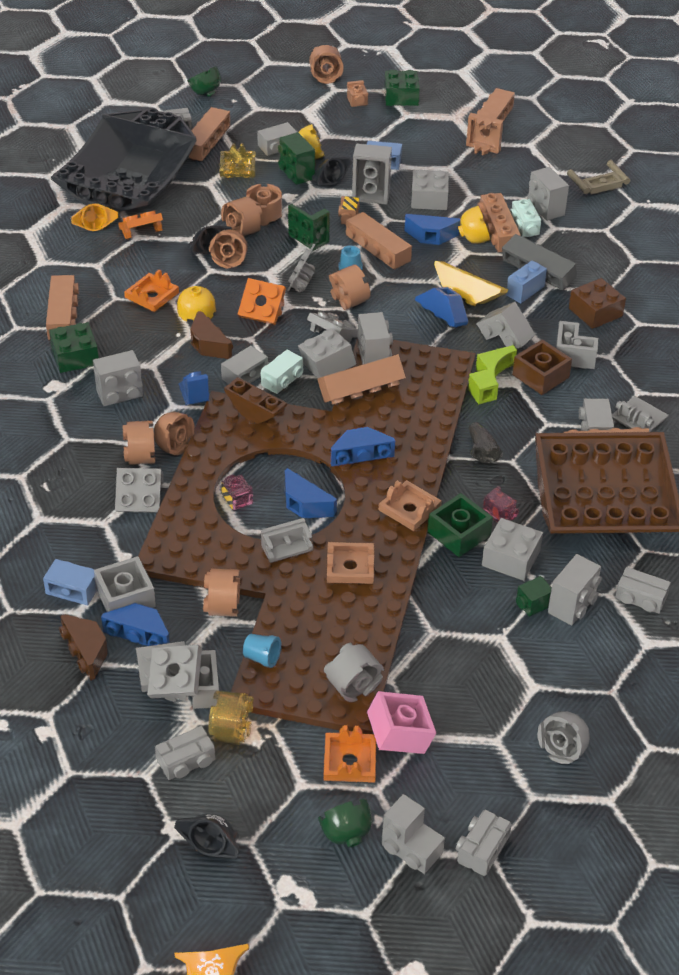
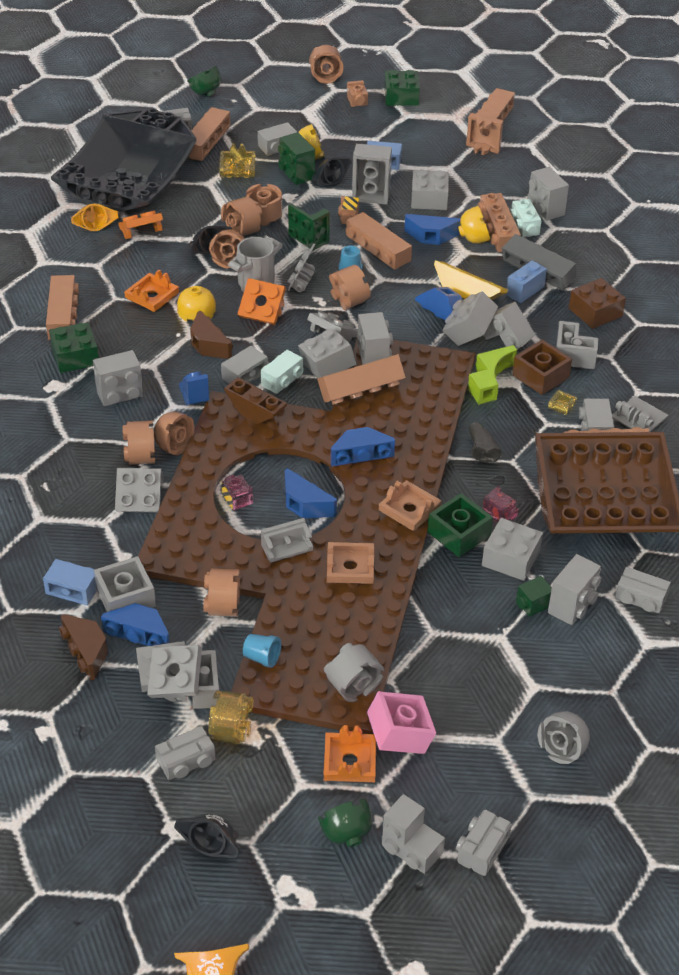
dark tan plate [567,160,630,194] -> none
none -> light grey container [229,235,283,292]
none -> light grey brick [442,291,498,346]
none -> clear yellow plate [548,390,577,415]

